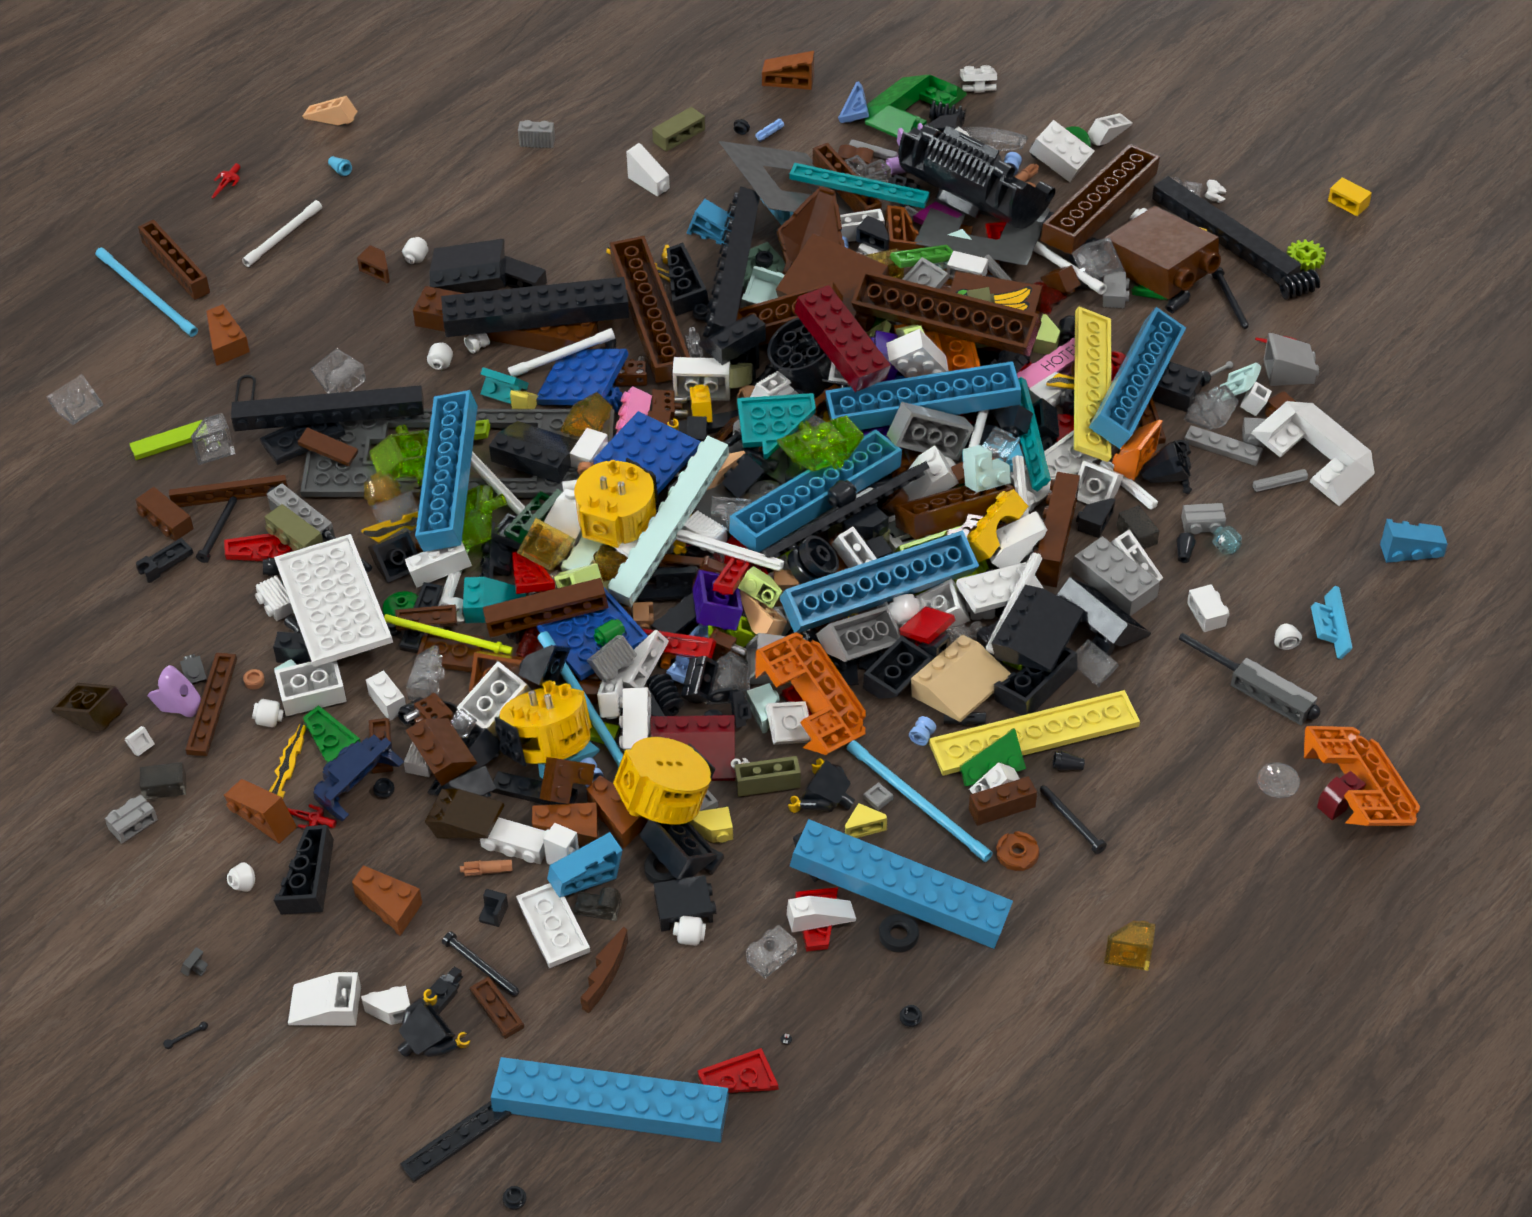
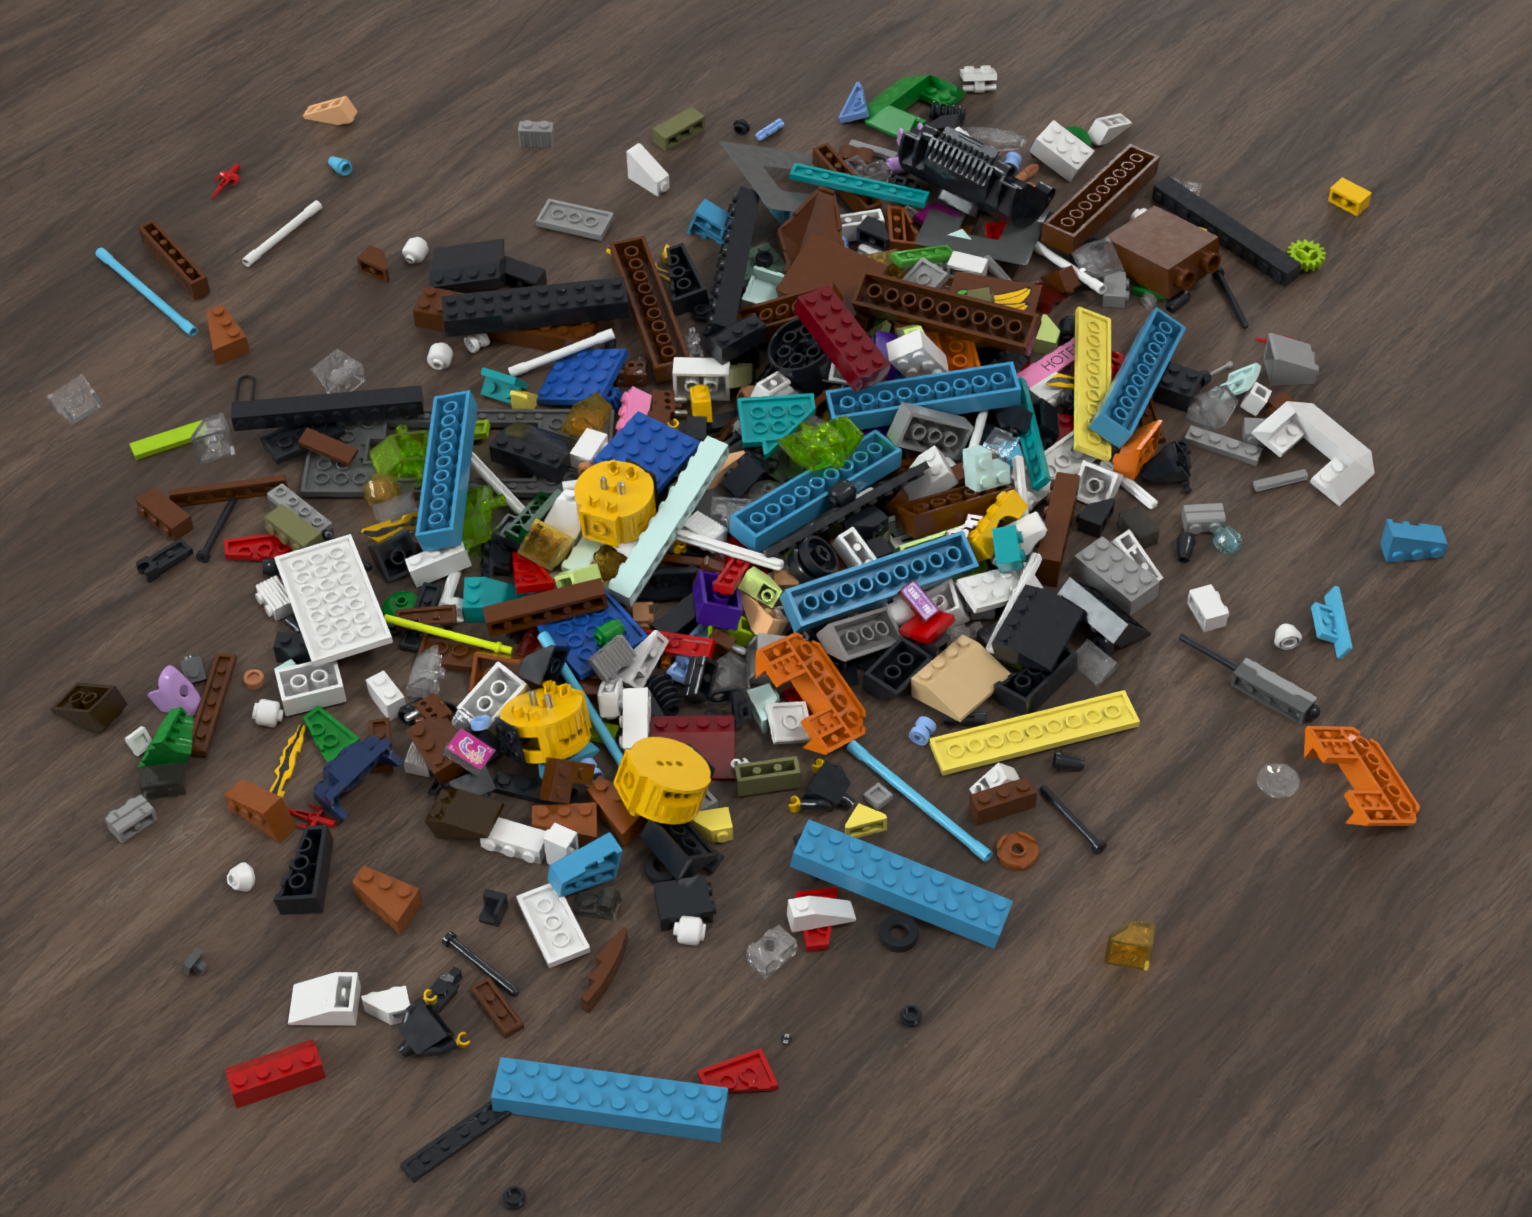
black hinge [163,1021,208,1049] -> none
black plate [373,778,395,798] -> none
nougat piece [460,860,512,876] -> none
dark orange wedge [762,51,814,90] -> none
green wing [959,728,1026,786] -> none
white piece [1204,180,1226,203] -> none
black piece [1279,269,1320,300] -> none
dark red brick [1317,770,1366,821] -> none
none -> green slope [138,707,193,772]
none -> red slope [225,1039,326,1108]
none -> tile [442,728,496,776]
none -> light blue tile [470,715,492,731]
none -> light grey plate [536,199,614,241]
none -> tile [898,579,940,624]
none -> teal brick [992,525,1026,573]
none -> clear plate [1141,292,1157,310]

